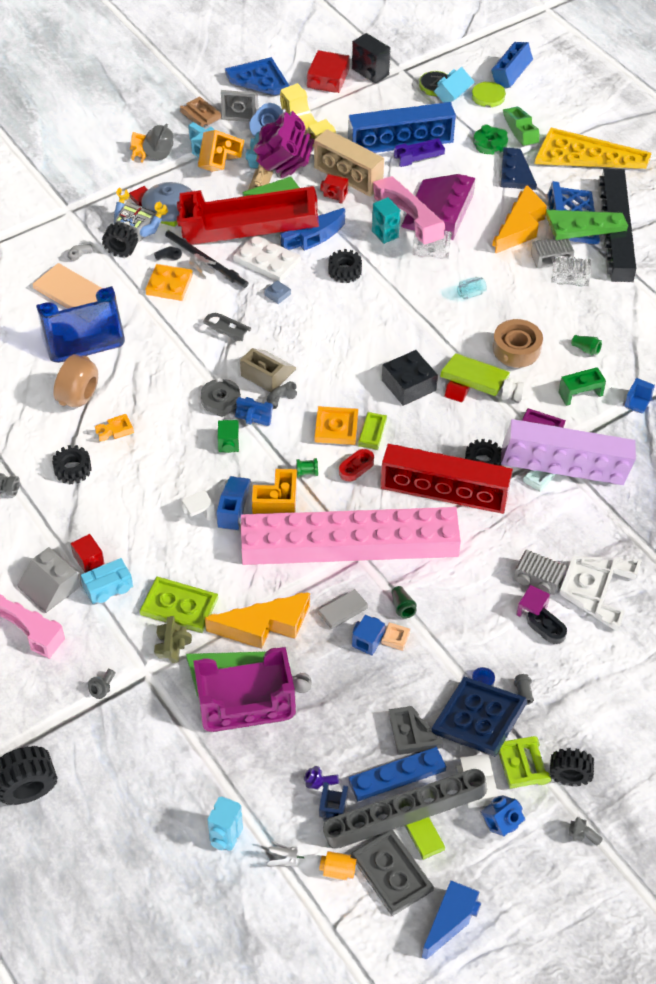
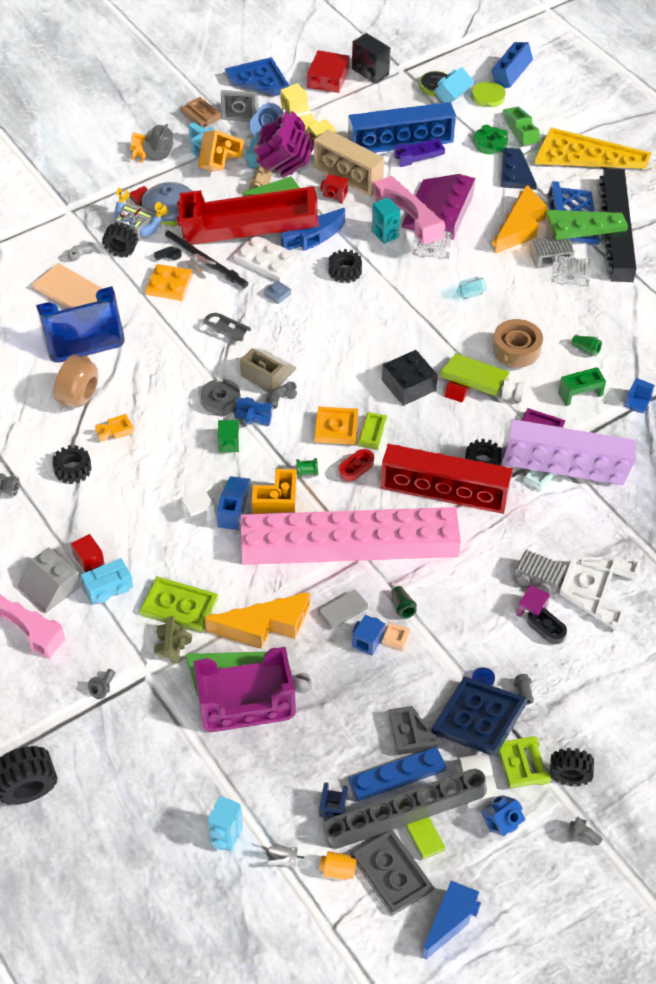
dark purple plate [304,766,339,790] -> none

